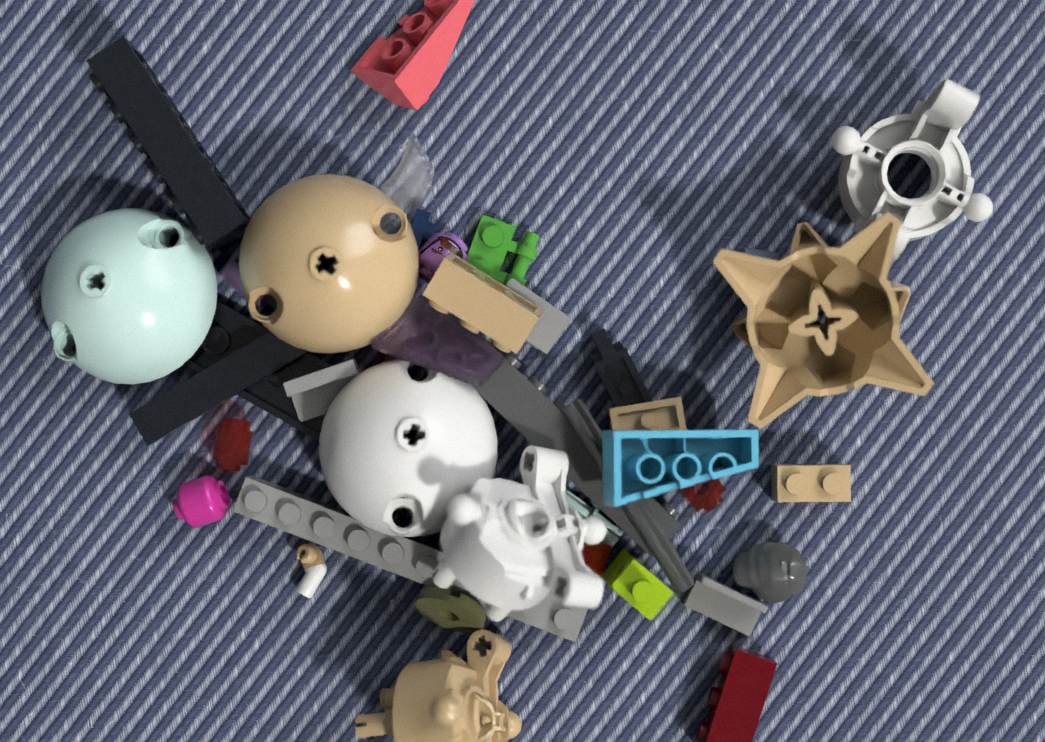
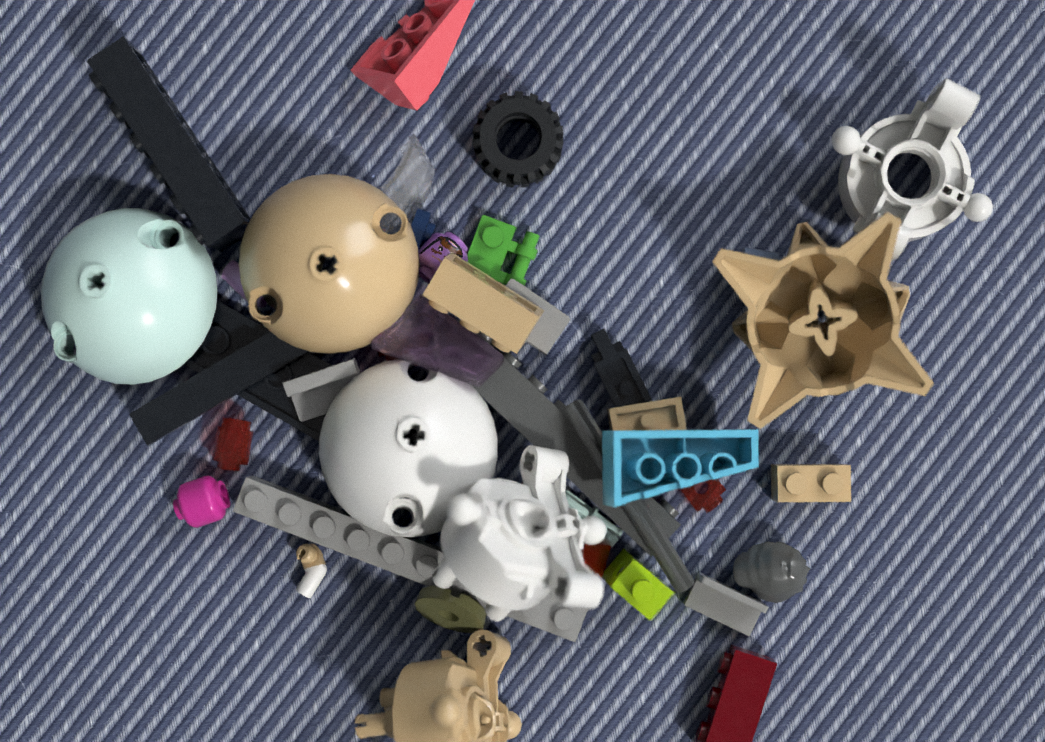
none -> black tyre [473,91,564,188]

